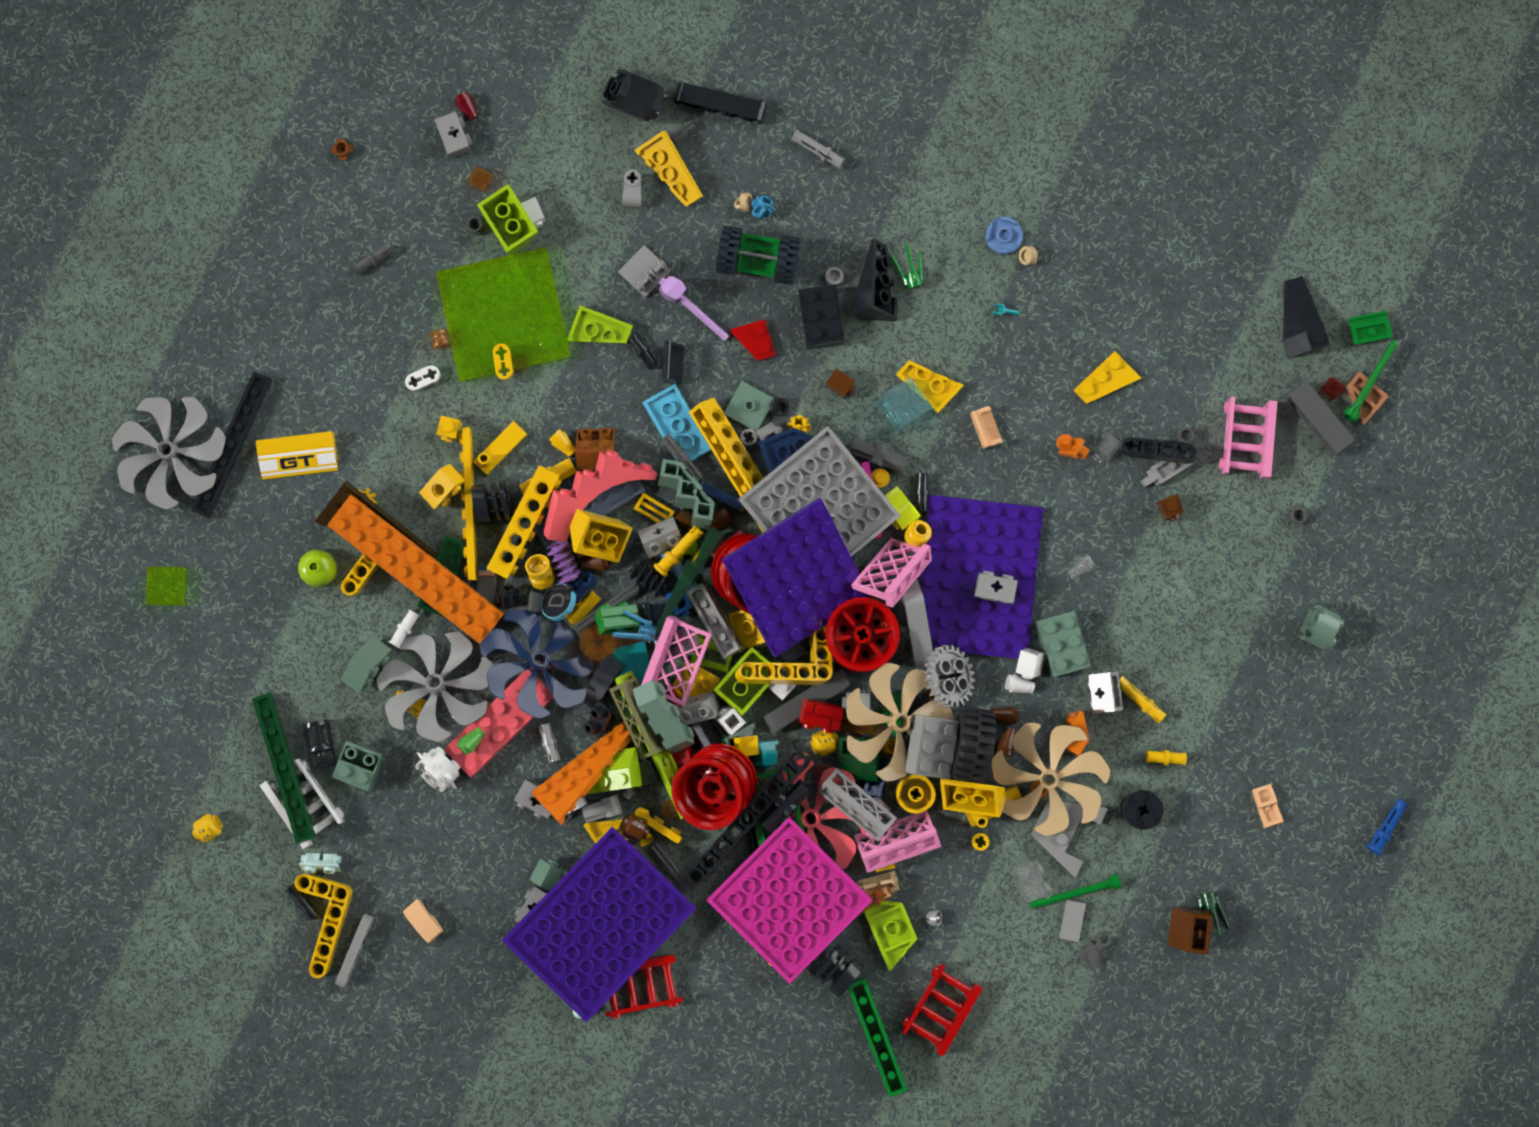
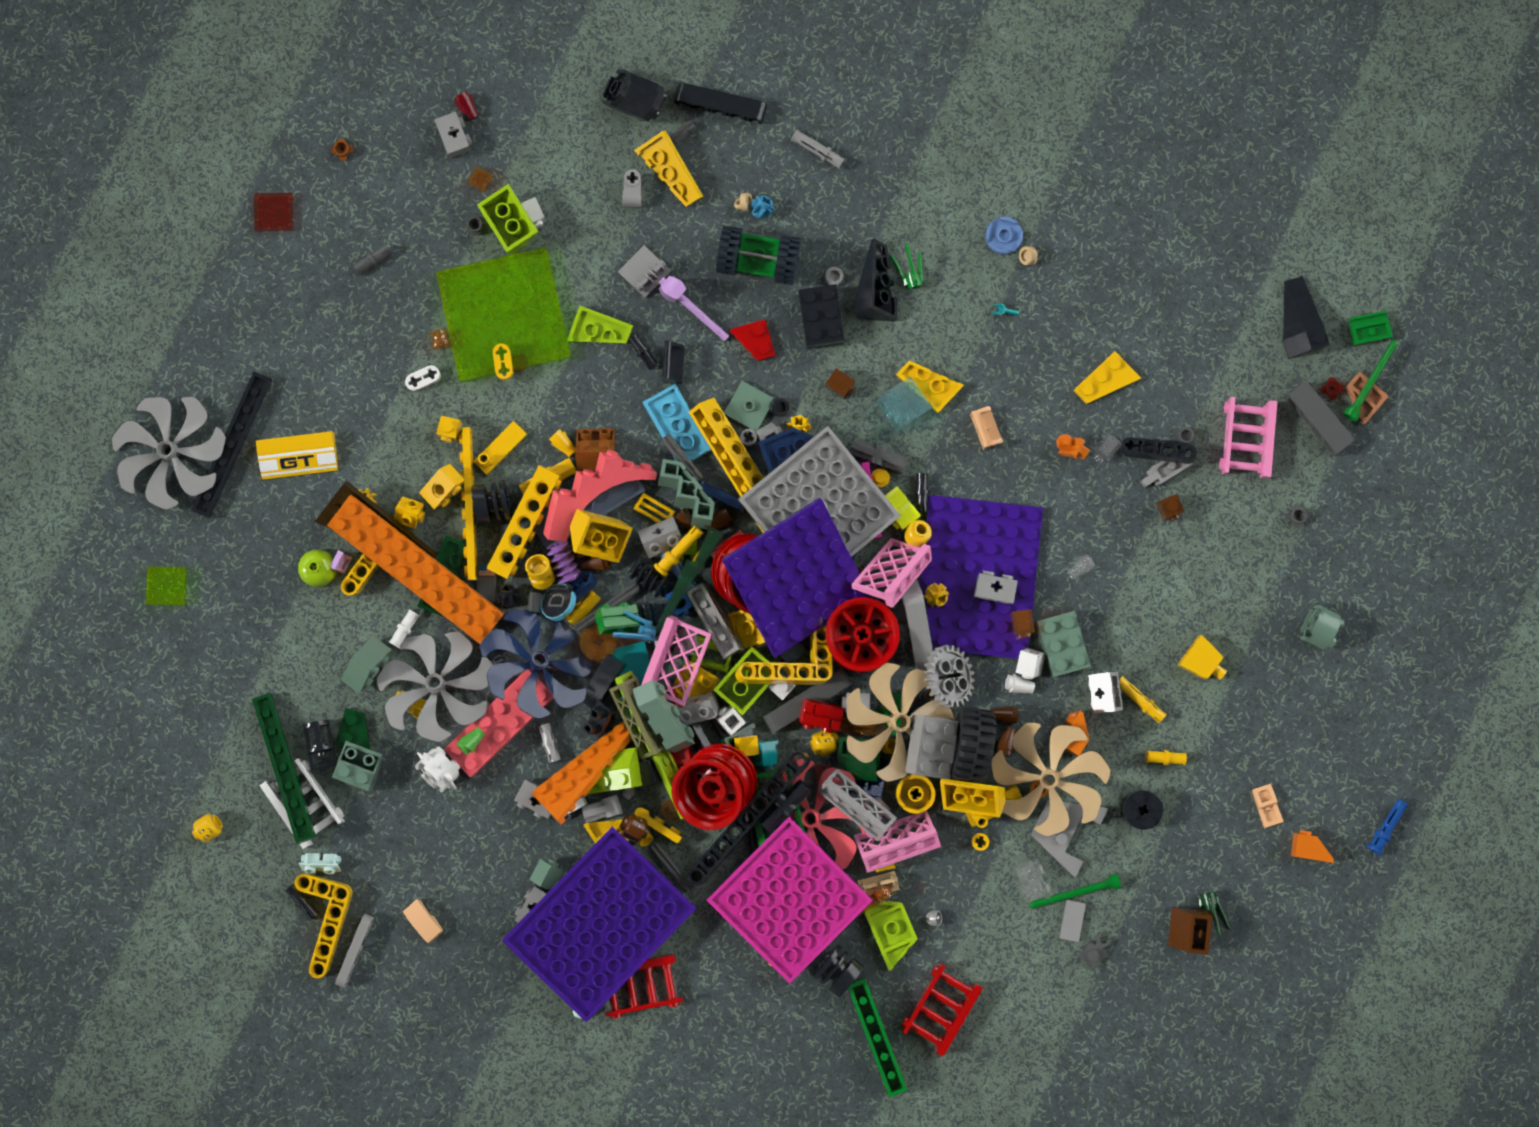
none -> clear red tile [254,192,293,232]
none -> lavender tile [330,550,352,574]
none -> dark green wing [335,708,371,750]
none -> yellow brick [394,496,425,529]
none -> yellow gear [924,583,949,607]
none -> clear orange brick [1010,609,1035,639]
none -> yellow torso [1177,635,1227,680]
none -> orange slope [1291,830,1334,863]

